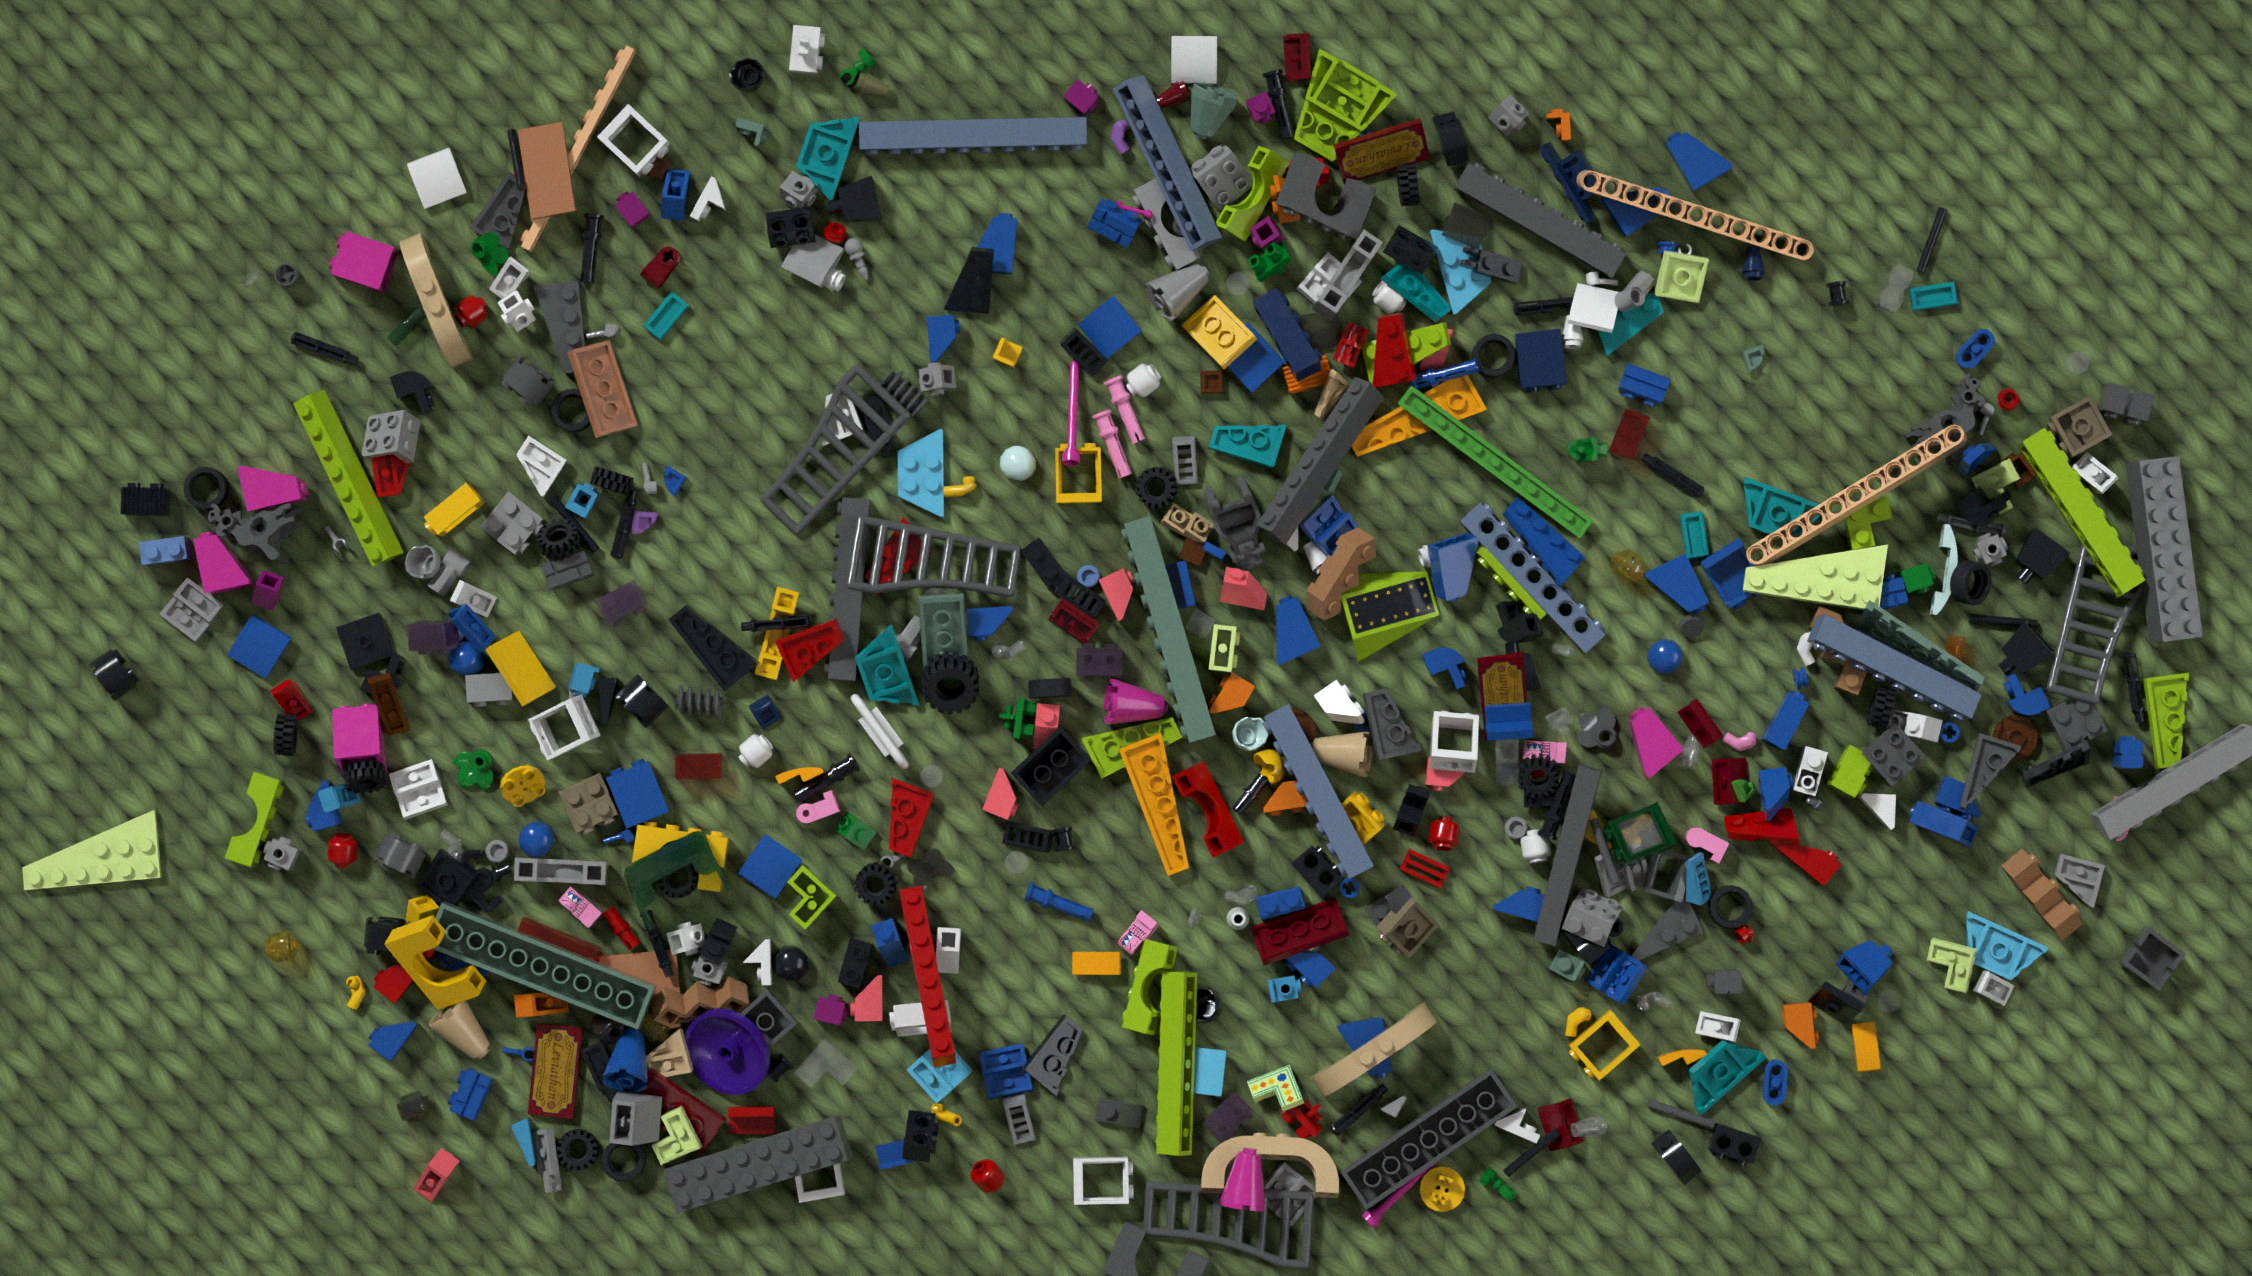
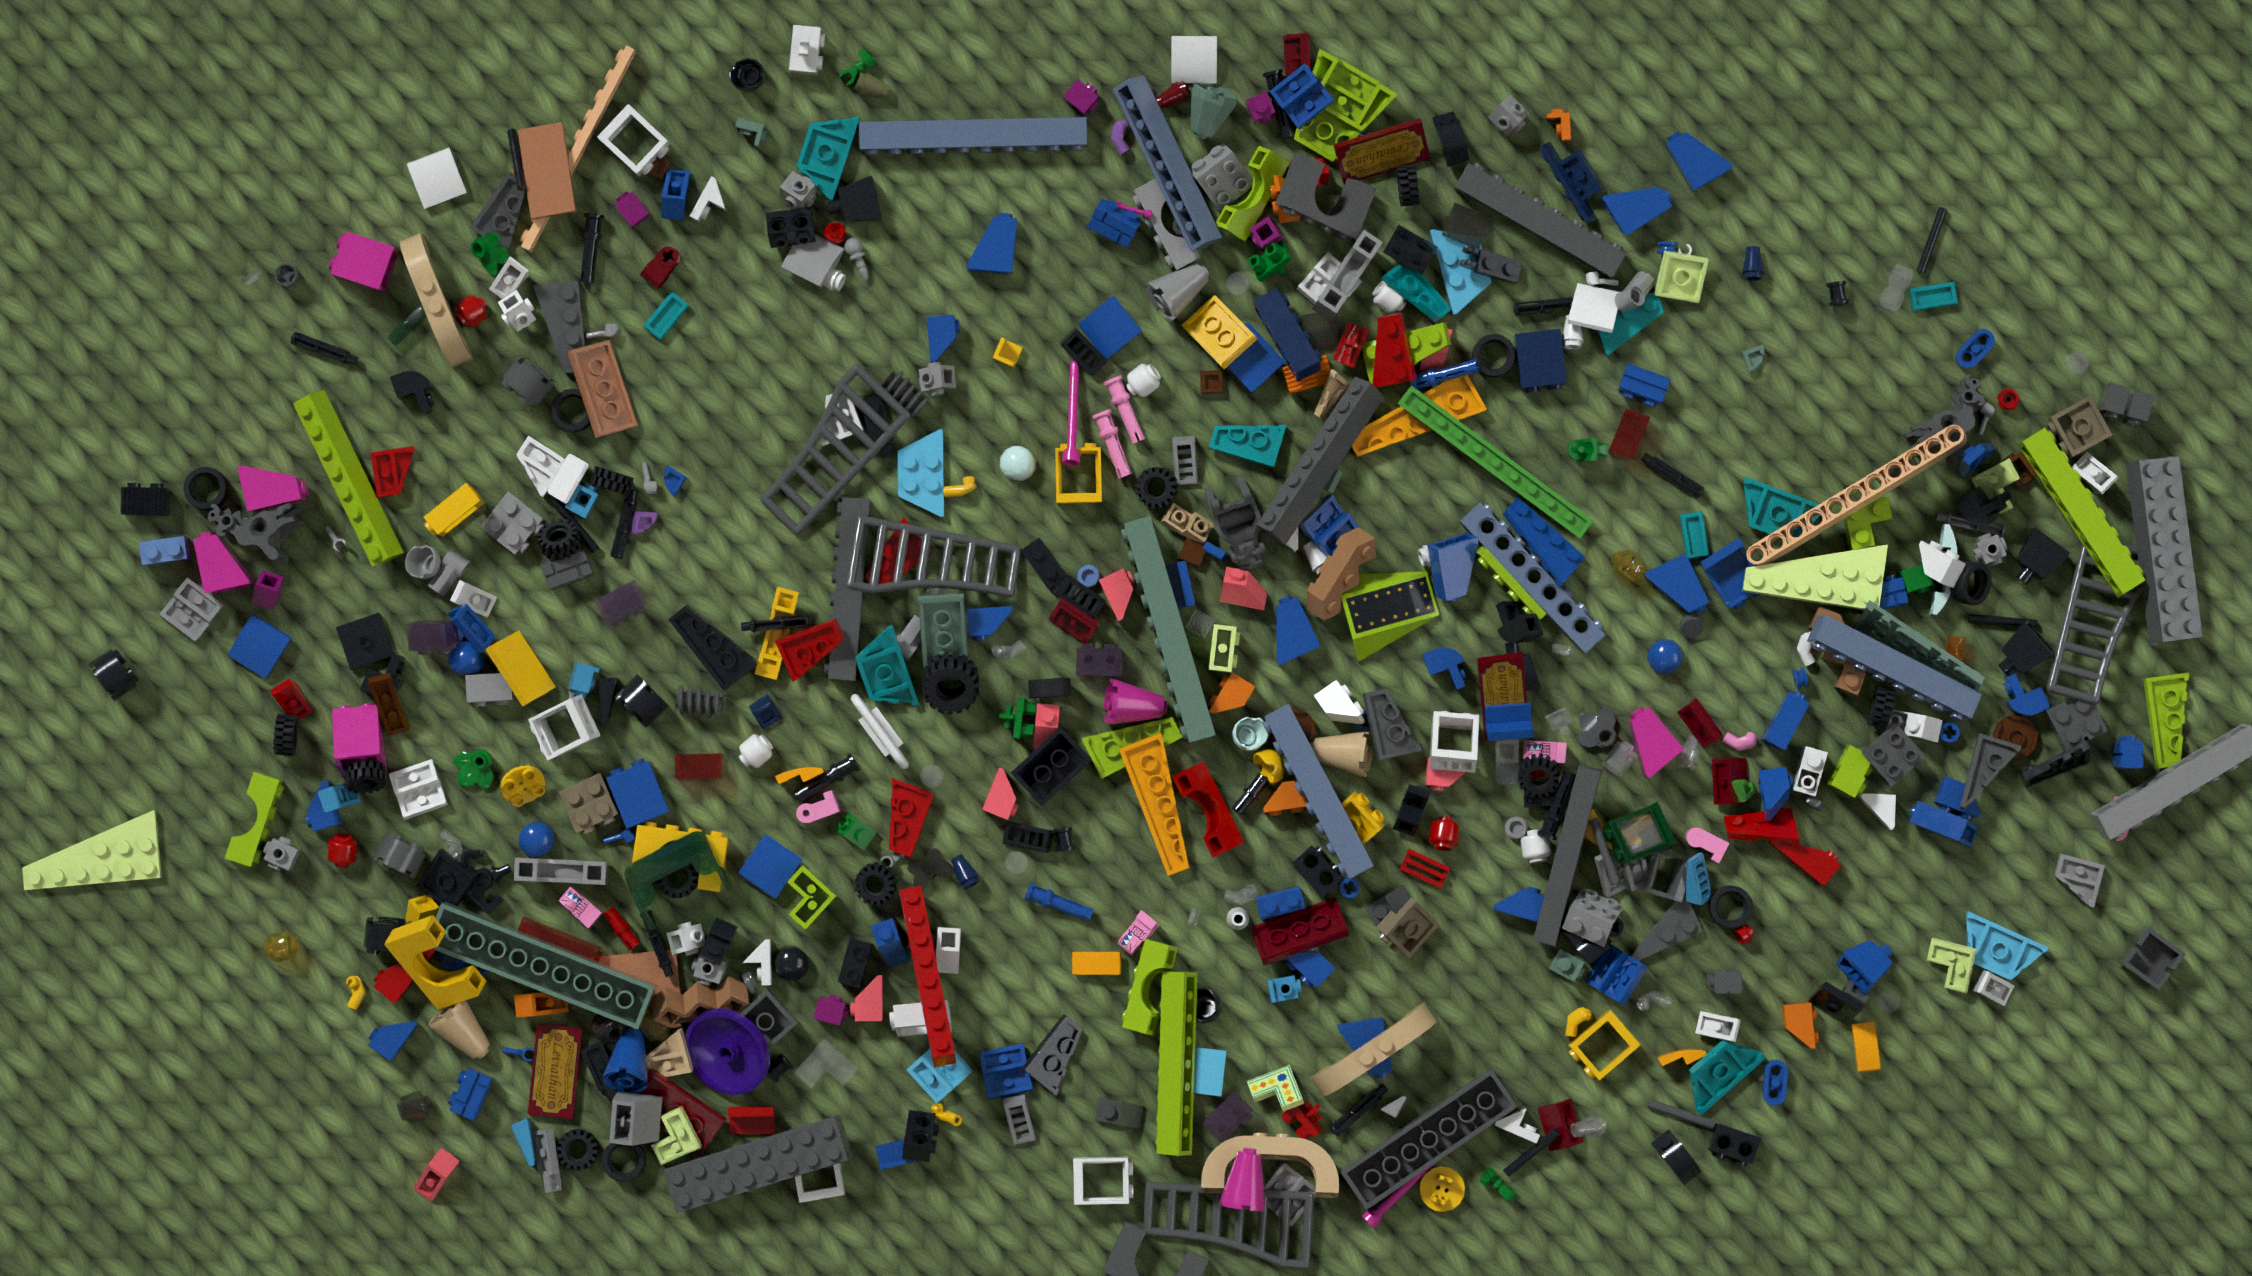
light grey bracket [362,410,421,463] -> none
light grey tile [486,840,509,863] -> none
black wing [944,247,994,314] -> none
red head [971,1159,1004,1193] -> none
light nougat beam [1576,170,1814,260] -> none
medium nougat brick [2001,849,2083,941] -> none
black piece [2123,652,2145,723] -> none
none -> white slope [547,454,589,504]
none -> clear tile [742,970,761,994]
none -> dark blue cone [951,854,980,890]
none -> blue slope [1270,63,1335,129]
none -> clear slope [1600,741,1639,778]
none -> white slope [1919,540,1966,588]

